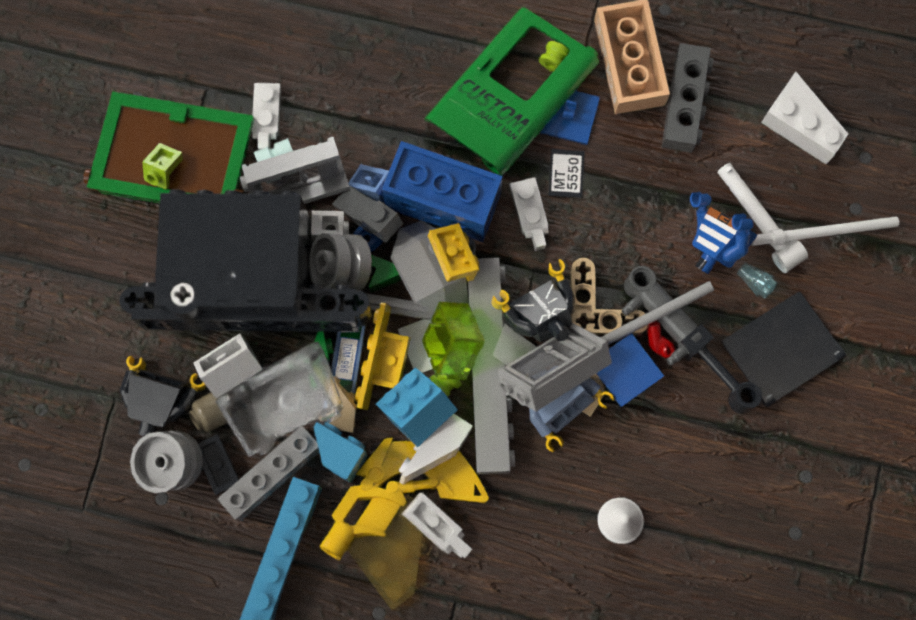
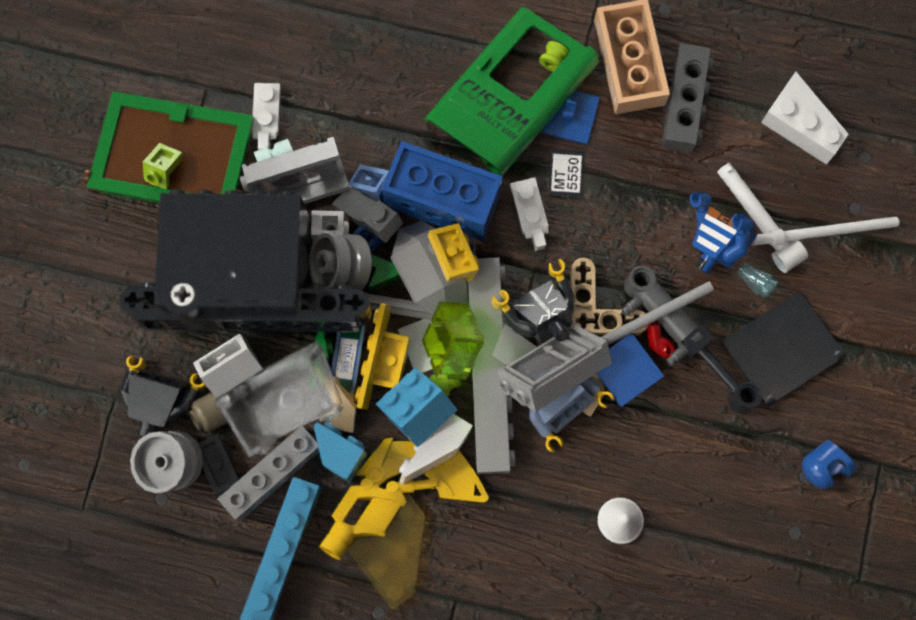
white hinge [402,493,472,558] -> none
none -> blue helmet [801,440,857,489]

